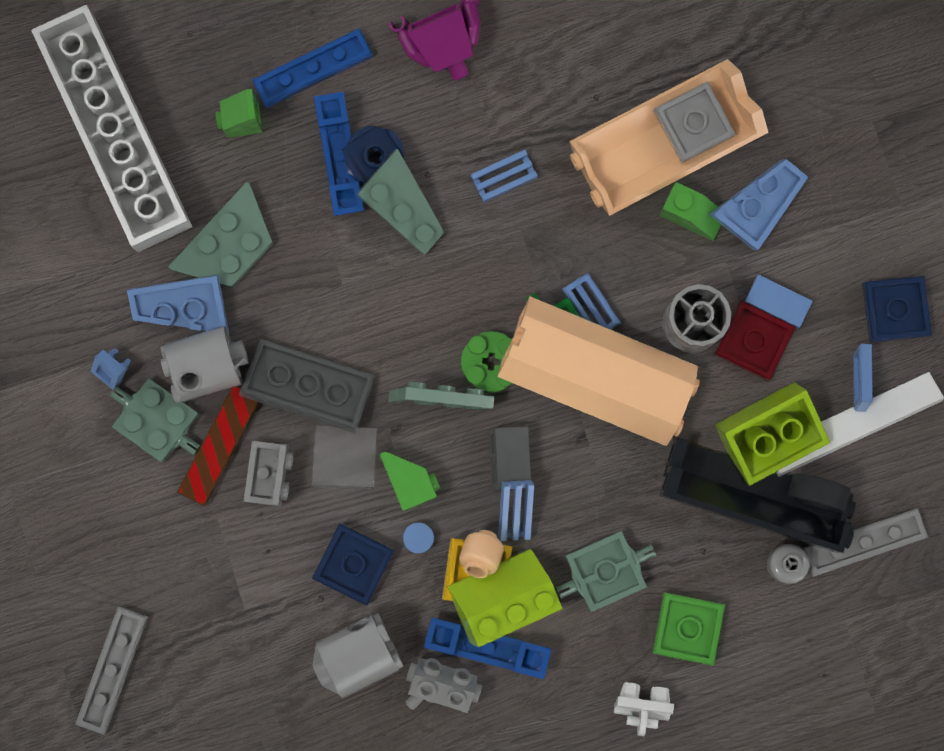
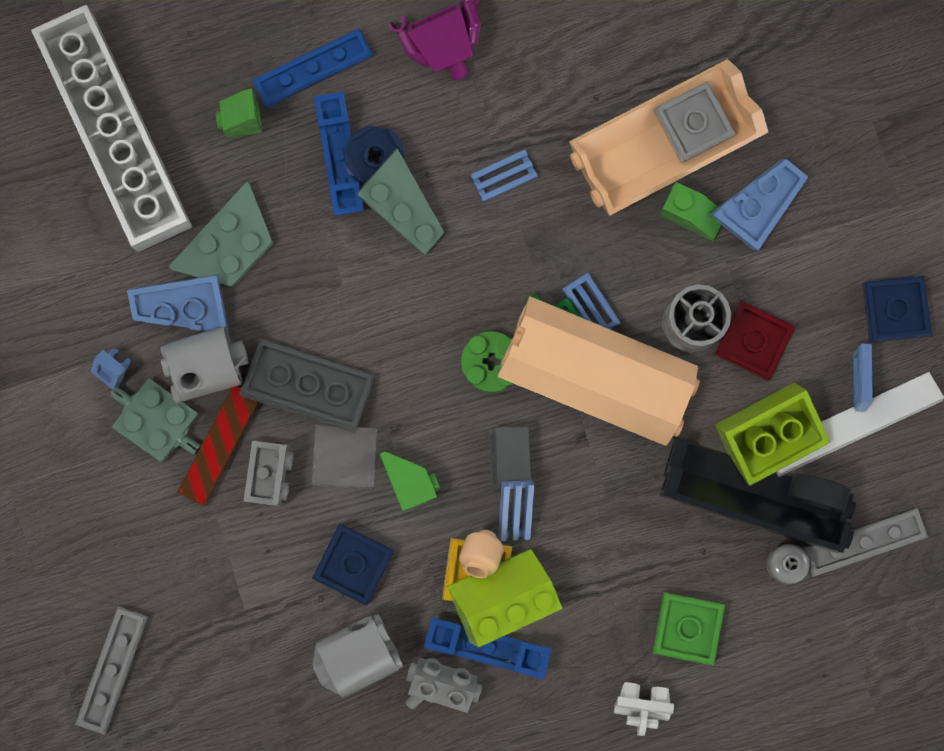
sand green wing [388,382,494,410] -> none
medium blue tile [403,523,434,553] -> none
sand green plate [556,531,656,612] -> none
medium blue tile [744,275,813,329] -> none

